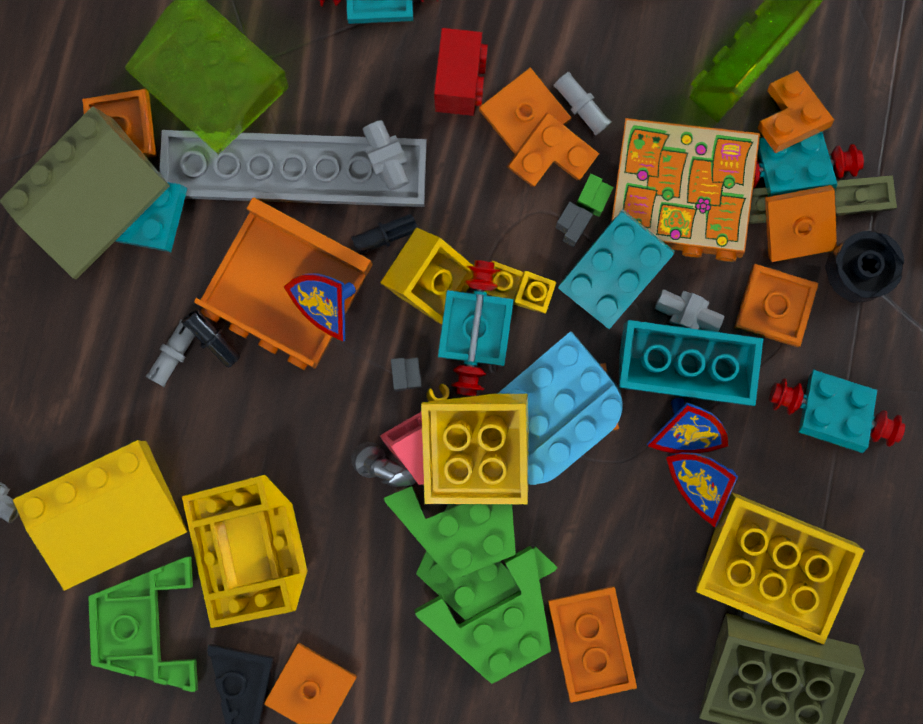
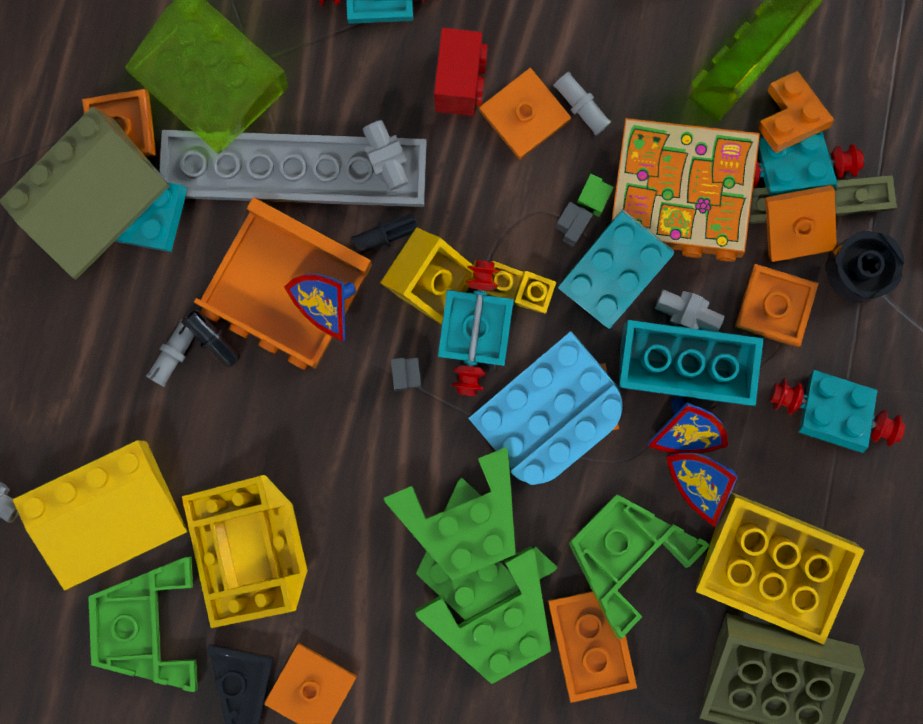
torso [351,384,449,487] -> none
yellow slope [421,394,529,504] -> none
orange plate [506,113,599,187] -> none
none -> bright green wing [568,495,710,640]

